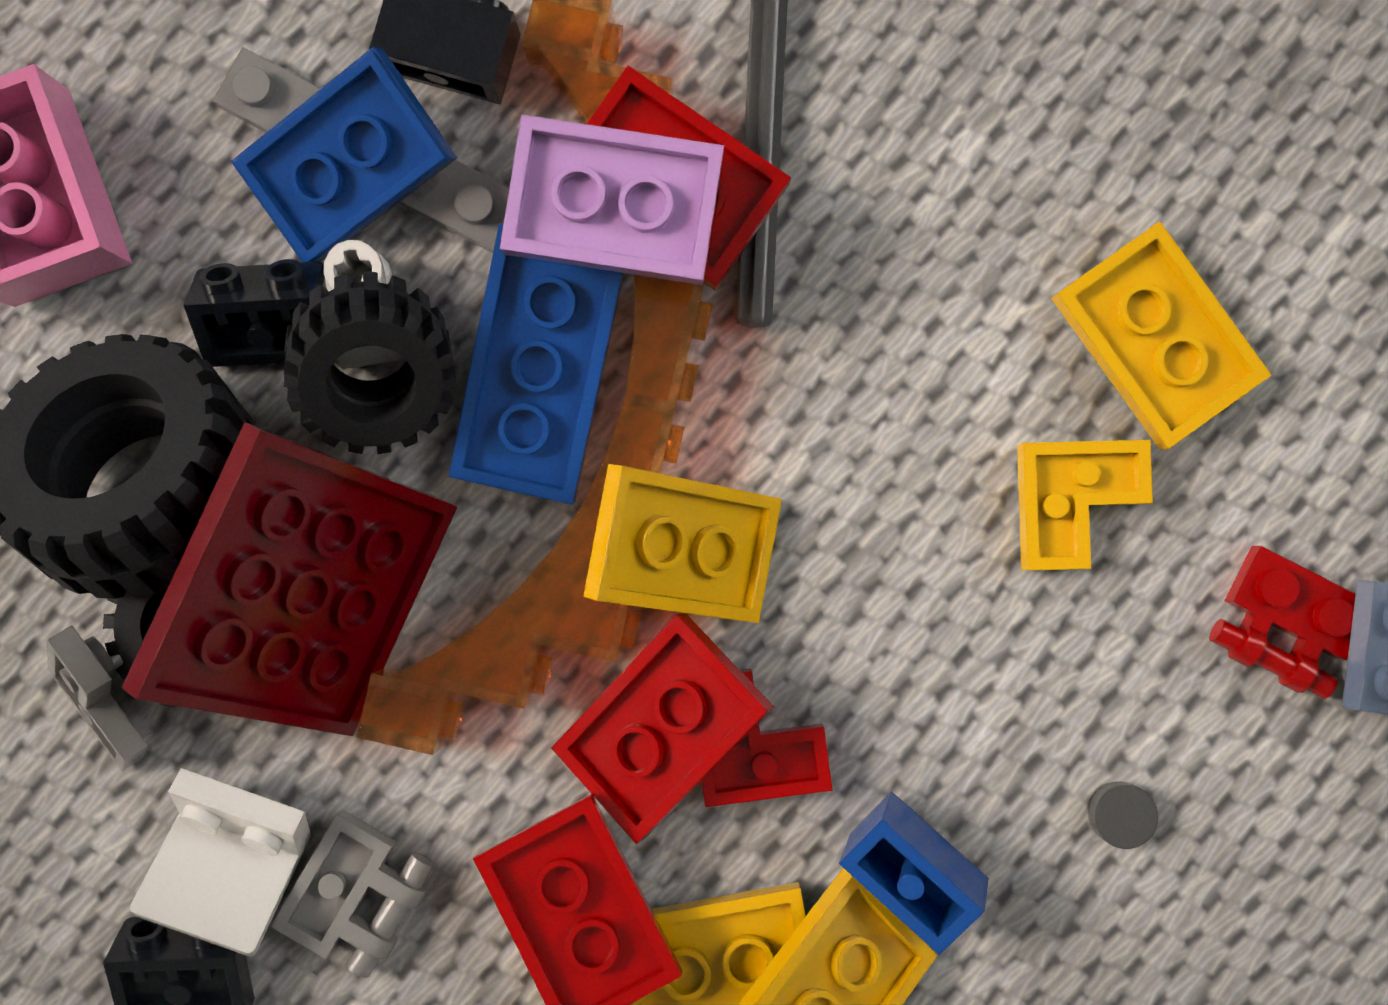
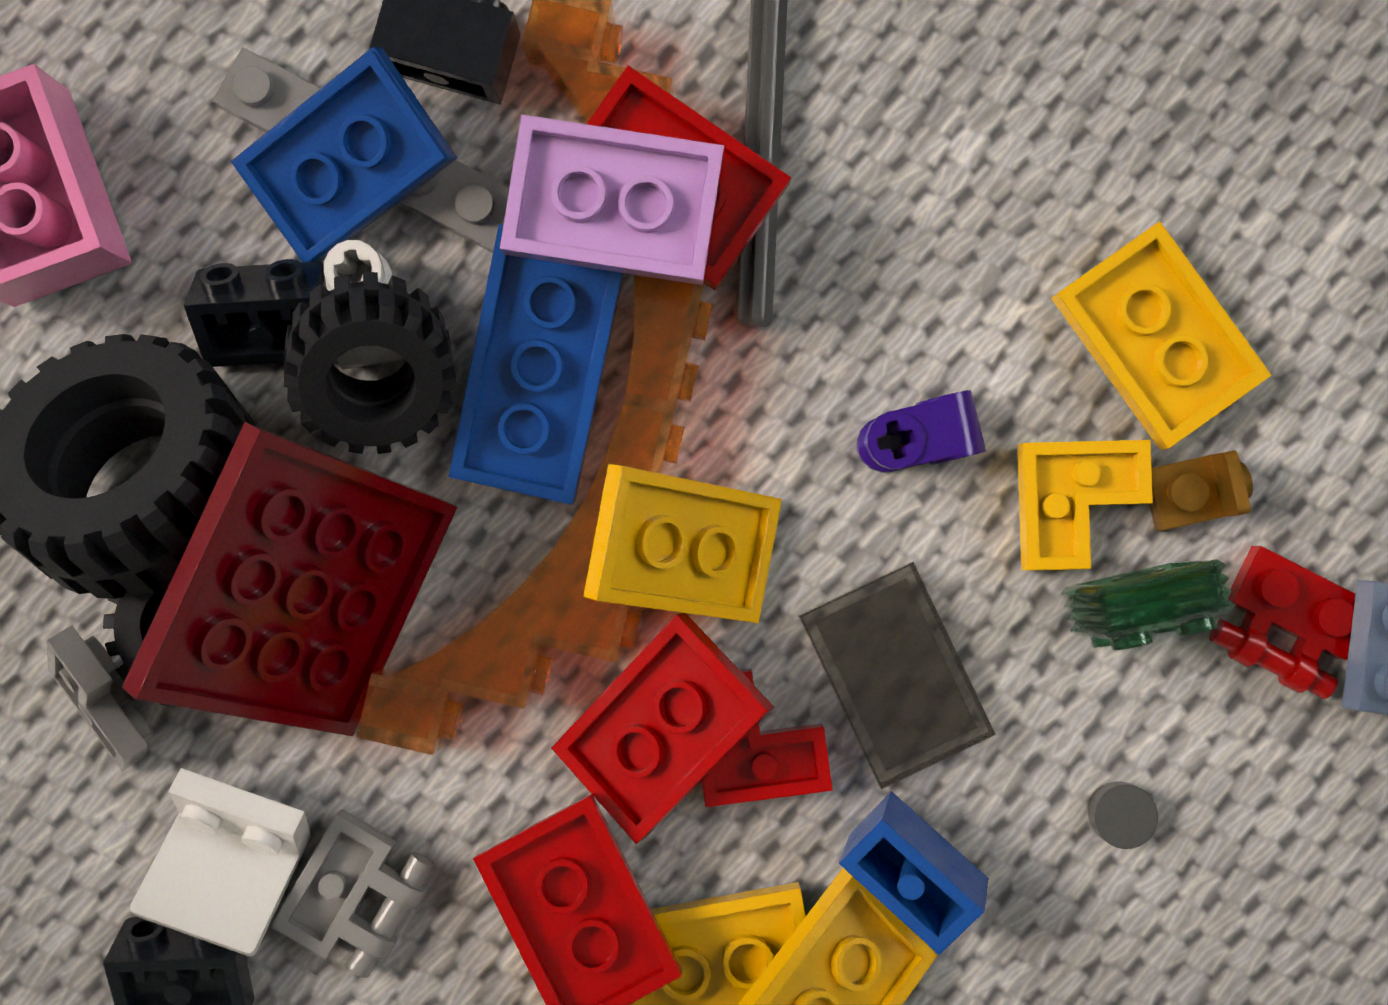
none -> clear smoke tile [798,562,996,789]
none -> dark purple piece [857,390,986,472]
none -> clear green brick [1061,559,1236,650]
none -> pearl gold bracket [1149,450,1253,531]

